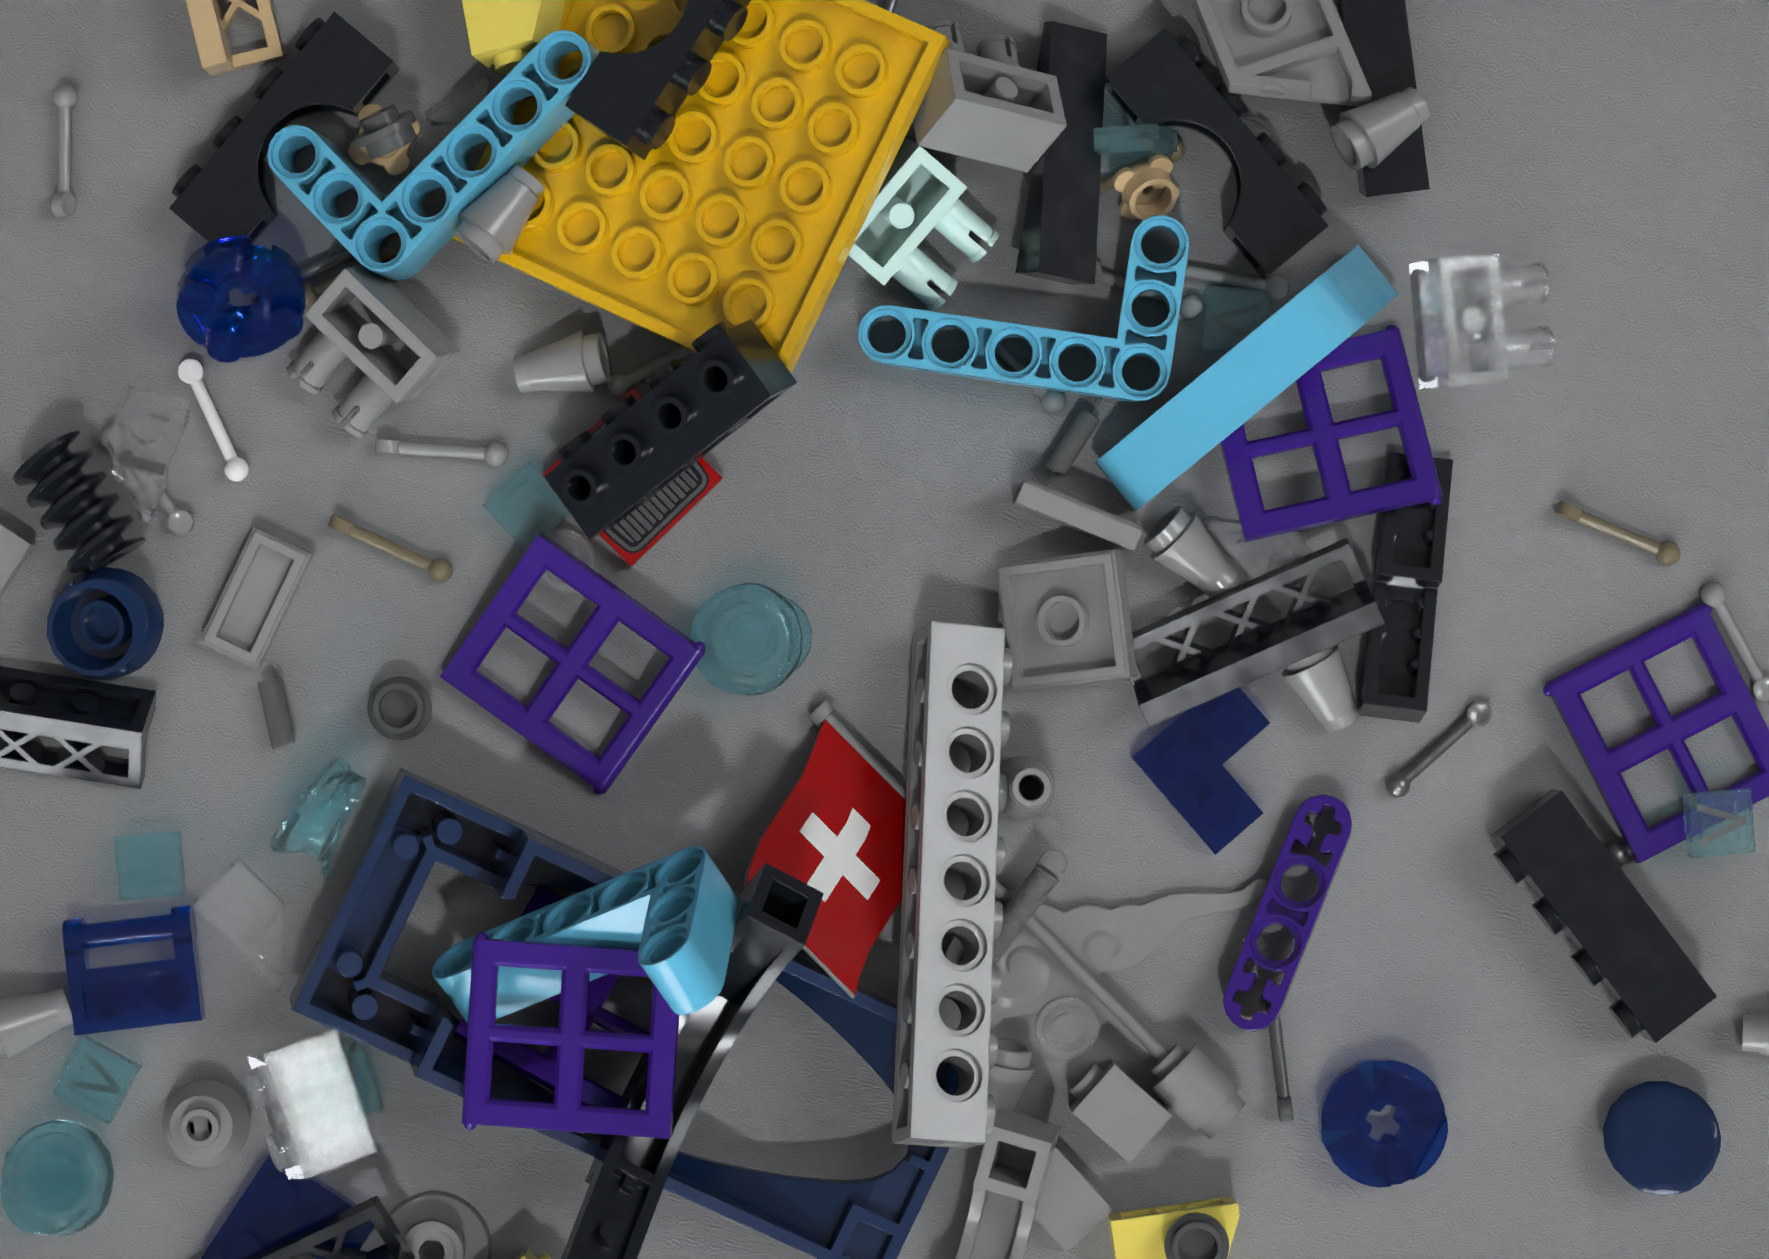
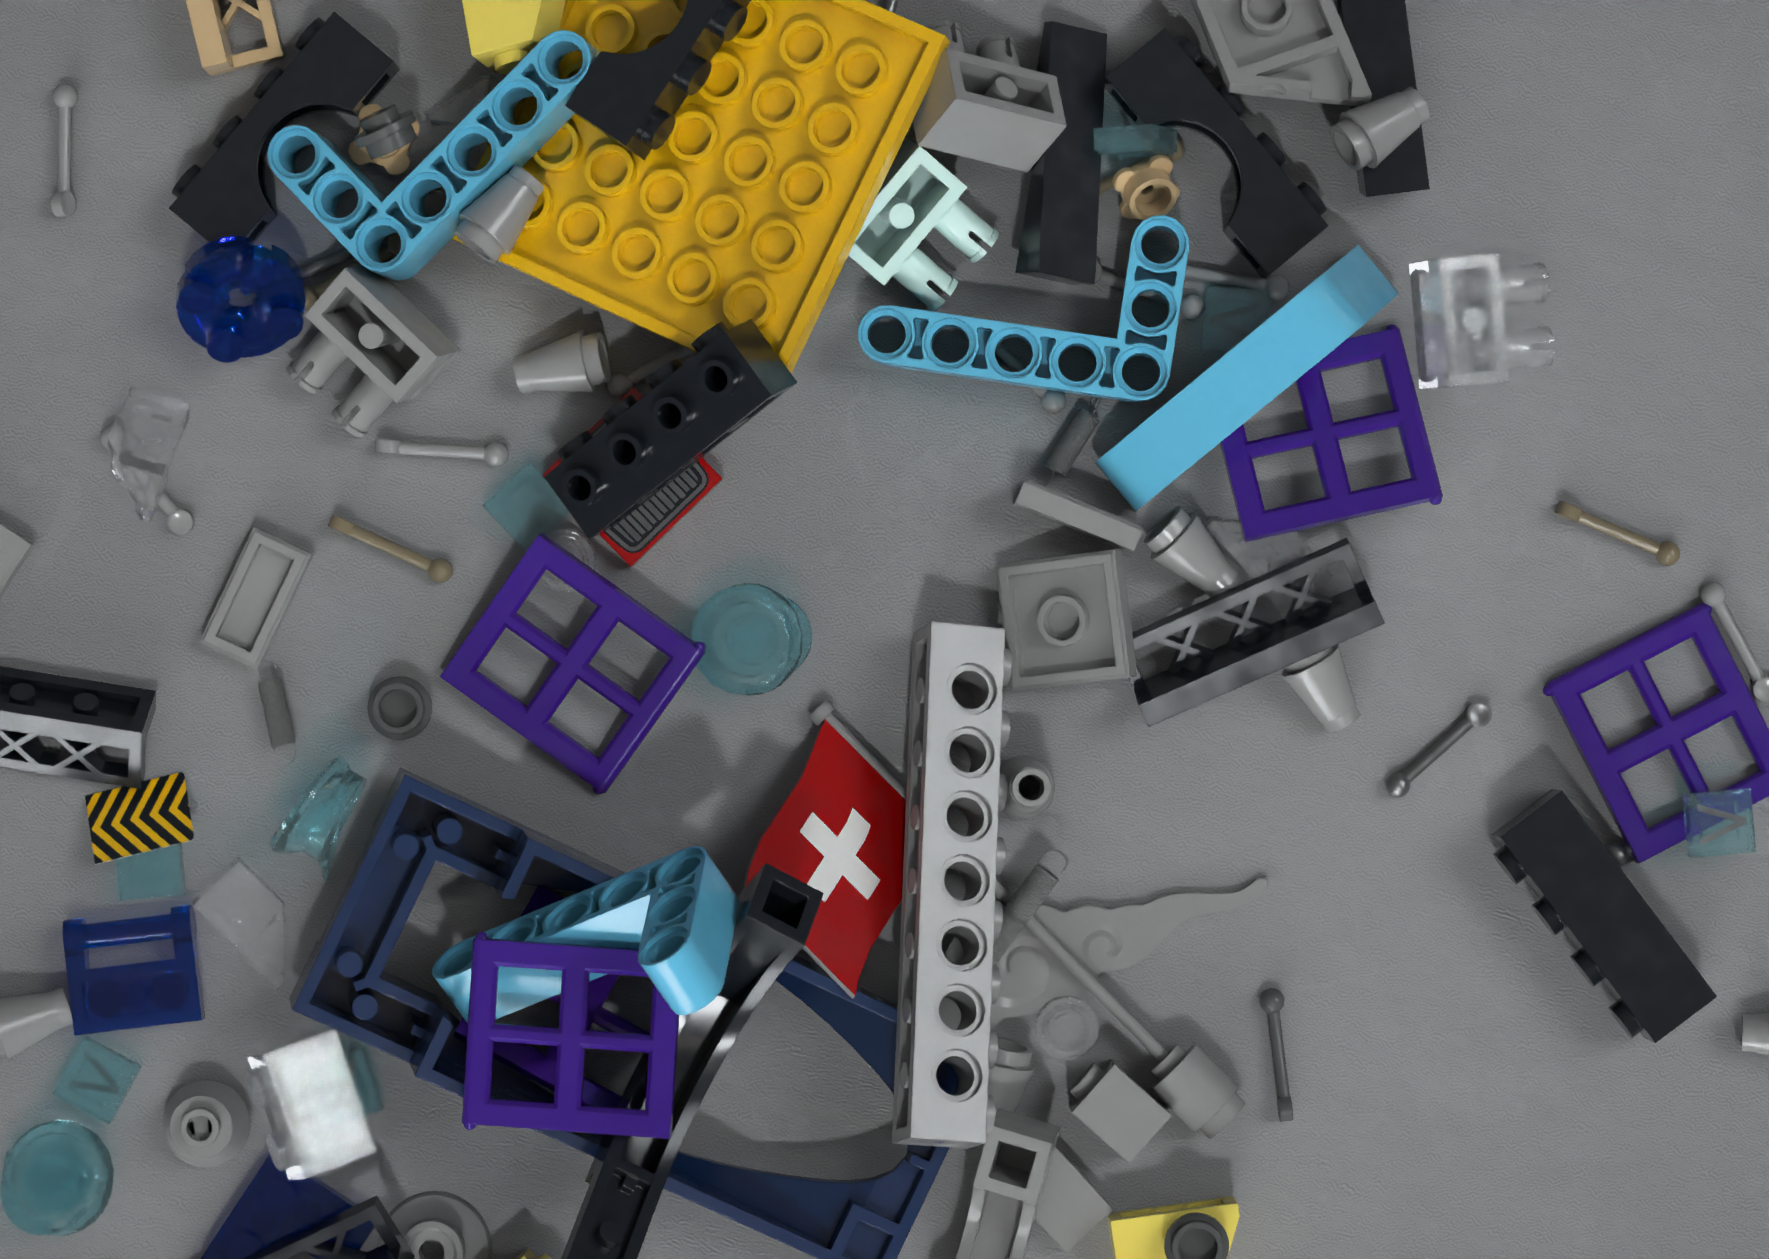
black piece [13,430,146,573] -> none
dark blue piece [47,567,164,680] -> none
white hinge [178,359,249,482] -> none
clear blue plate [1131,687,1270,855] -> none
dark purple beam [1223,795,1353,1032] -> none
clear blue plate [1318,1058,1448,1188] -> none
black slope [1357,452,1453,723] -> none
dark blue piece [1603,1081,1721,1196] -> none
none -> sticker [85,772,194,865]

